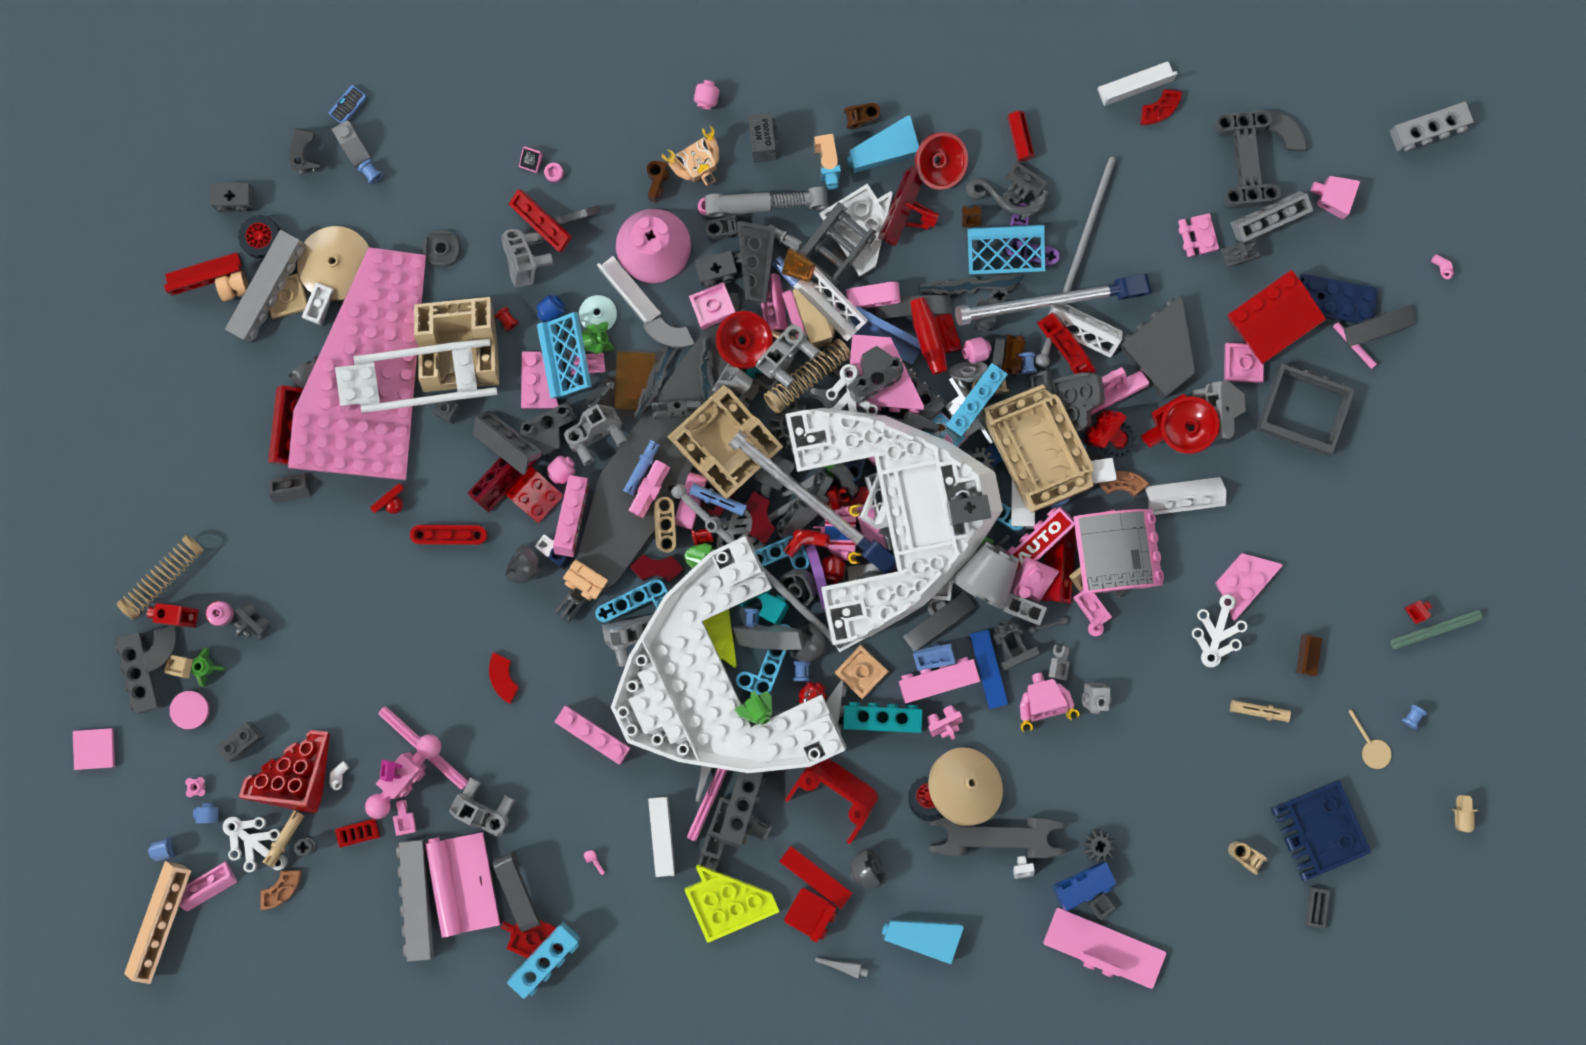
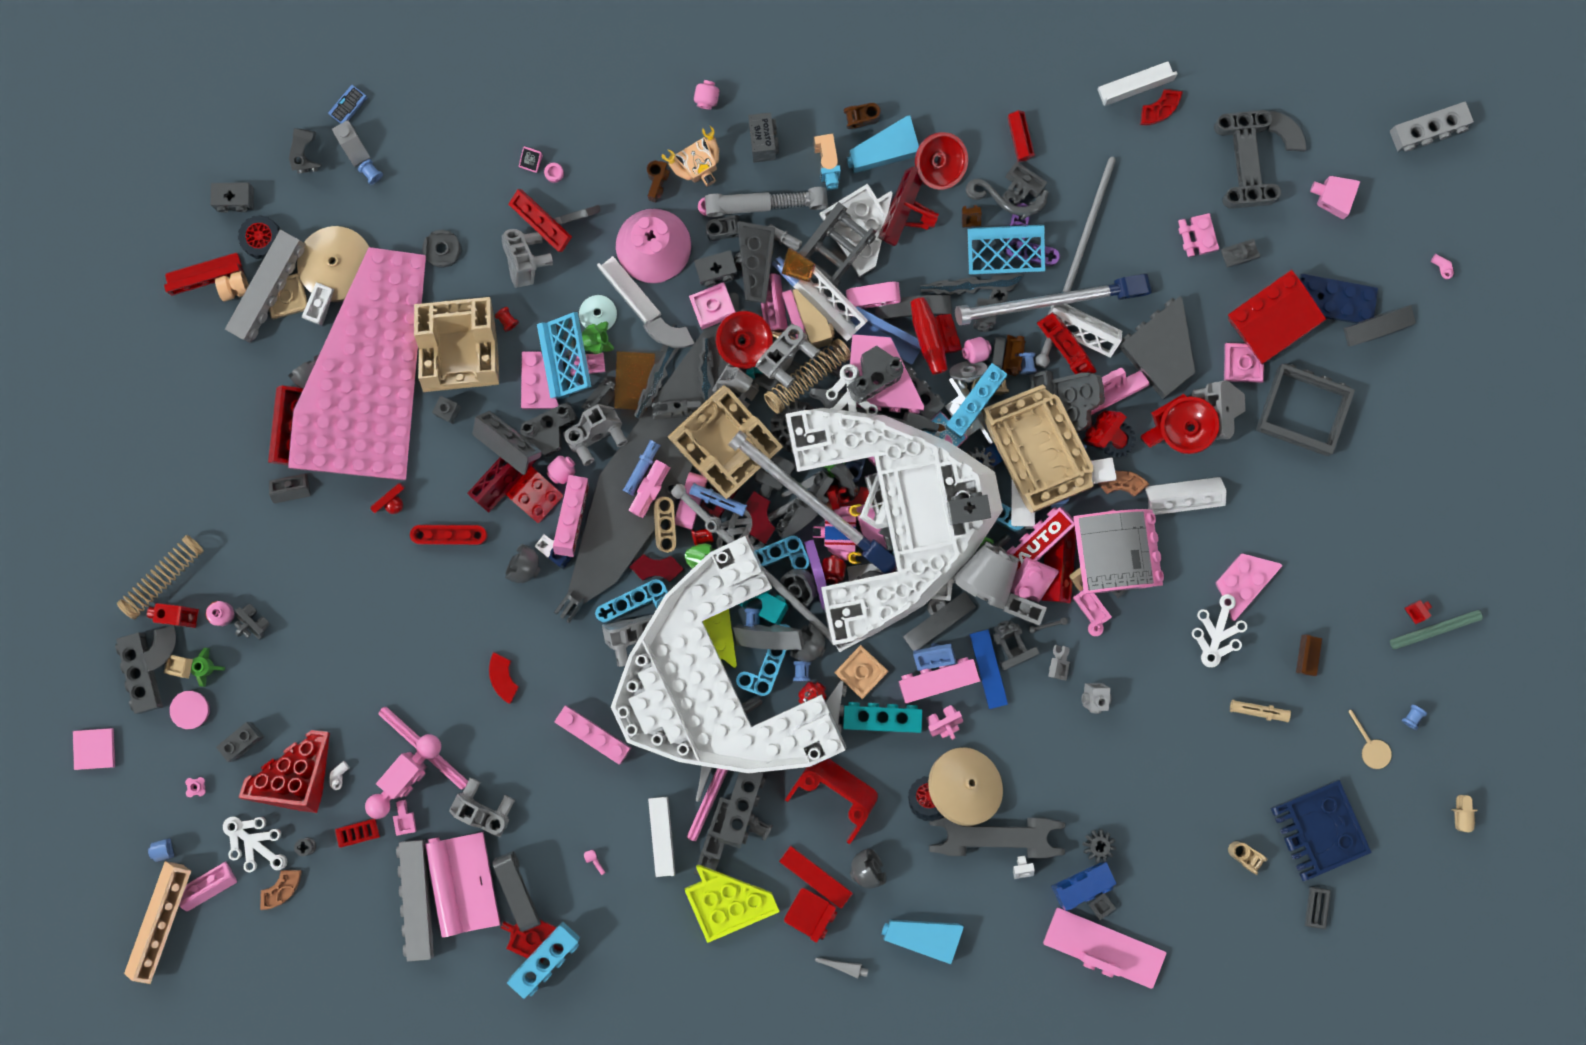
medium blue plate [193,803,219,823] -> none
tan pin [263,811,305,868] -> none
white plate [335,338,497,413] -> none
dark pink tile [379,759,403,782] -> none
blue head [537,295,565,322] -> none
light nougat brick [563,559,608,601] -> none
bright green brick [735,691,772,725] -> none
red arm [783,530,830,558] -> none
bright pink torso [1020,673,1080,732] -> none
light grey brick [1230,191,1313,242] -> none
bright pink bar [1333,322,1377,369] -> none

